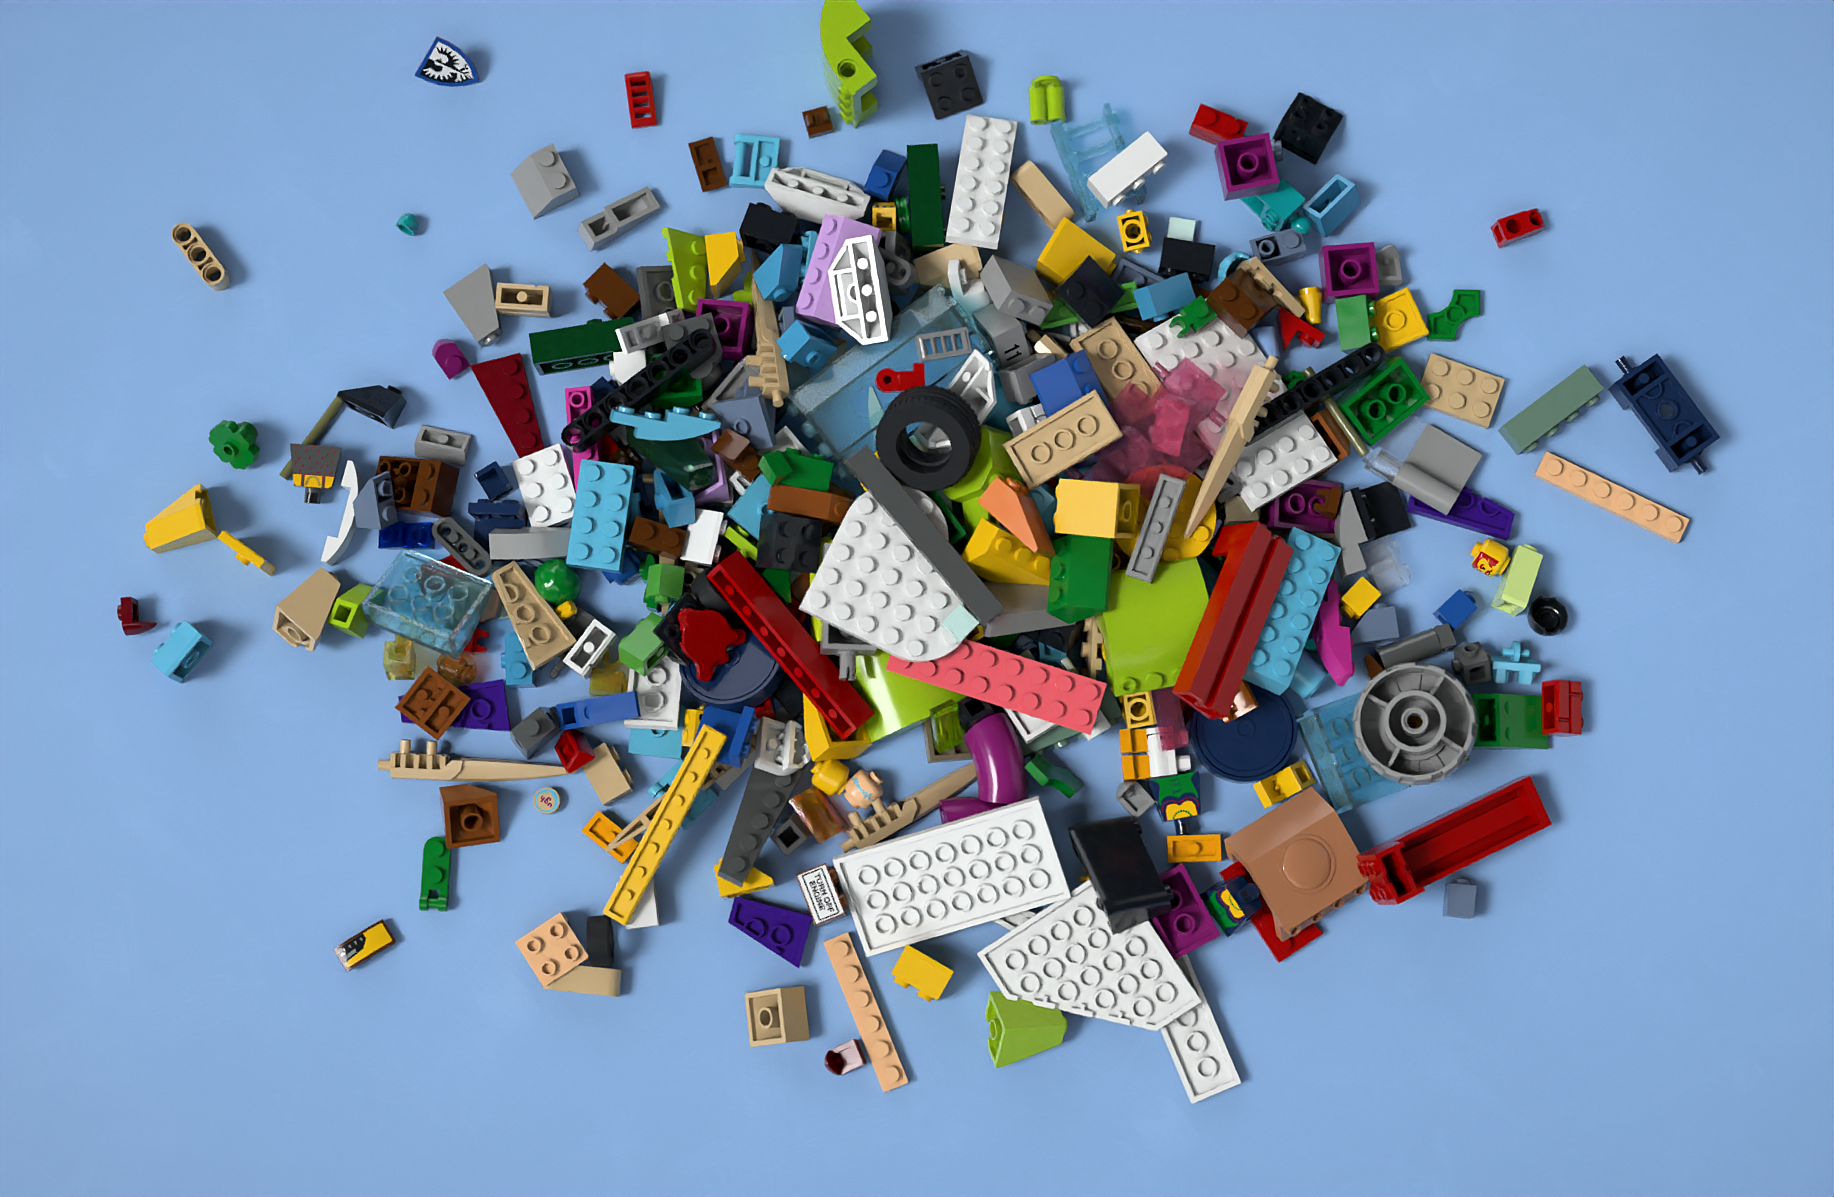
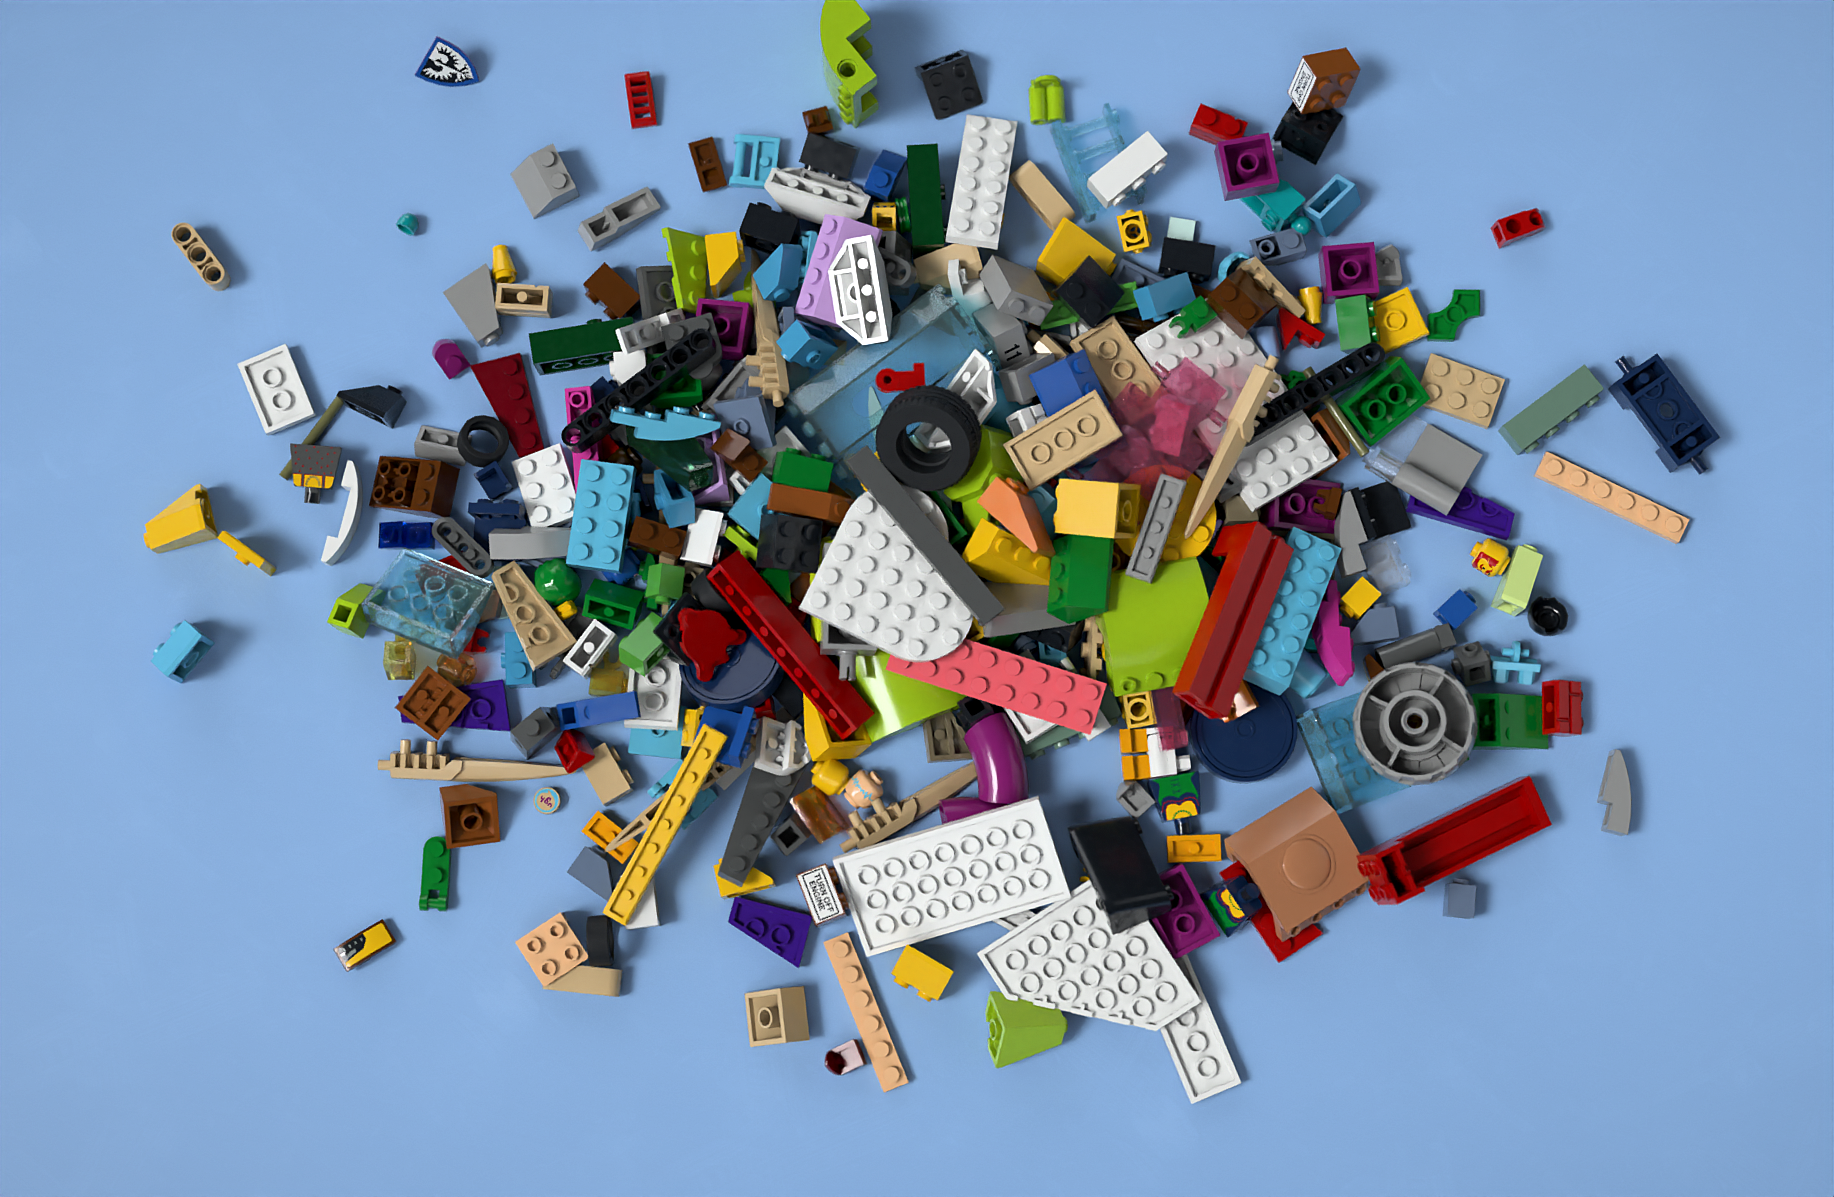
dark red plate [117,597,157,636] -> none
green plant [209,420,260,470] -> none
tan slope [272,567,341,652] -> none
sand blue slope [353,471,398,530] -> none
green slope [758,450,794,487] -> none
light grey slope [914,327,972,363] -> none
clear neon green tile [929,699,962,753] -> none
light aqua tile [940,604,979,643] -> none
green tile [1025,754,1084,798] -> none
yellow slope [1253,759,1316,809] -> none
none -> white plate [237,344,316,436]
none -> black tyre [457,415,509,468]
none -> yellow cone [491,245,517,284]
none -> sand blue slope [567,846,614,901]
none -> green brick [582,578,645,630]
none -> black brick [799,131,860,181]
none -> dark orange brick [1287,48,1361,114]
none -> light grey slope [1597,749,1631,836]

